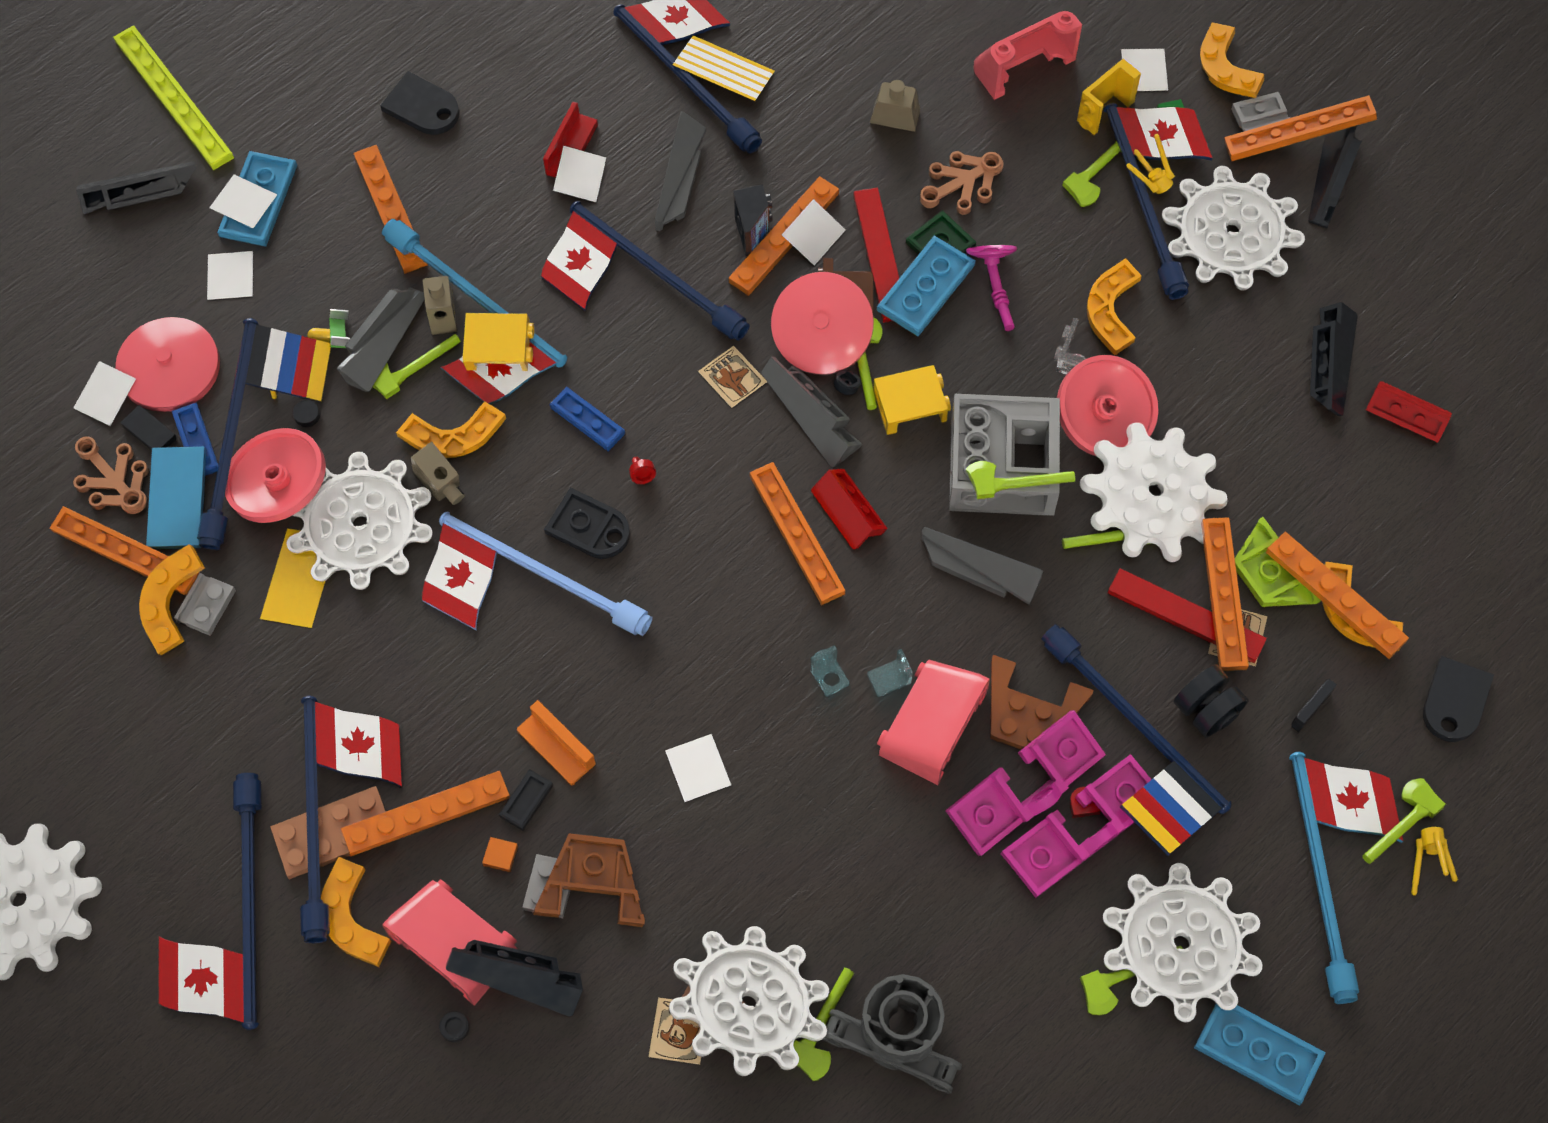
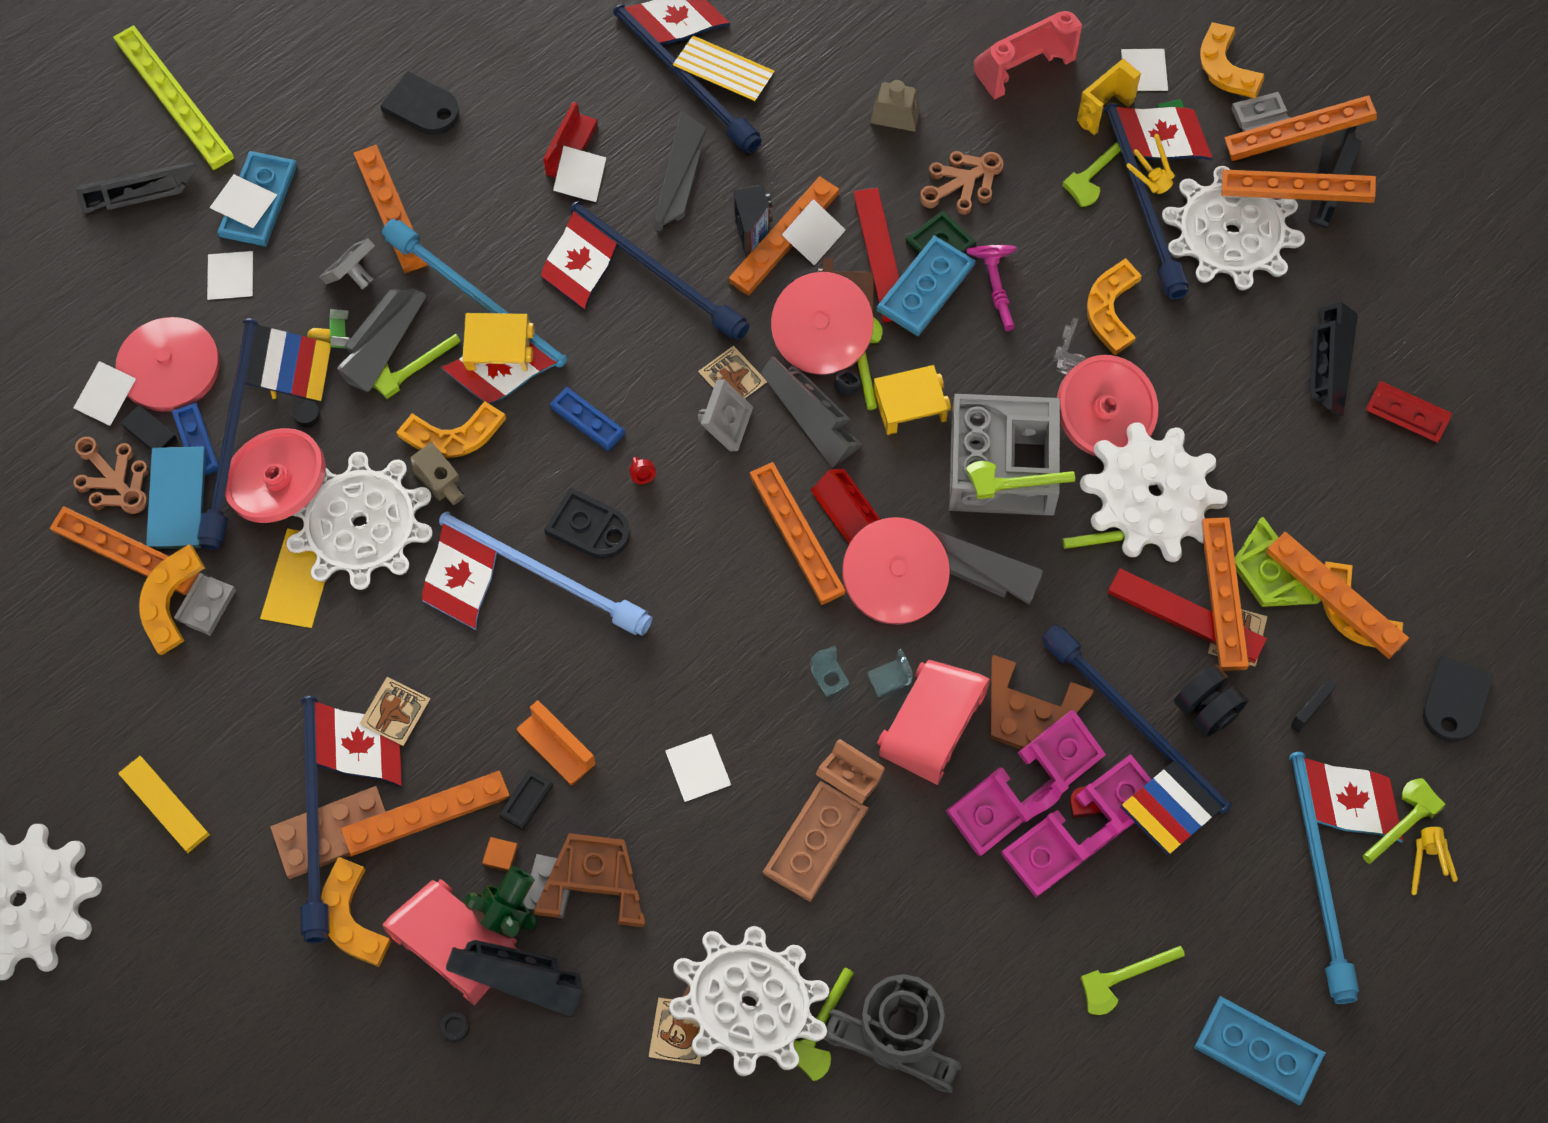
flag [159,773,262,1030] -> none
dark tan torso [423,276,457,335] -> none
white plate [1103,863,1263,1022] -> none
none -> yellow tile [118,756,209,853]
none -> light grey tile [320,238,375,289]
none -> sticker [360,677,431,746]
none -> dark green piece [464,866,538,938]
none -> light grey tile [698,379,753,451]
none -> nougat tile [763,780,868,902]
none -> nougat bracket [816,739,885,804]
none -> coral dish [842,517,950,625]
none -> orange plate [1221,170,1376,203]

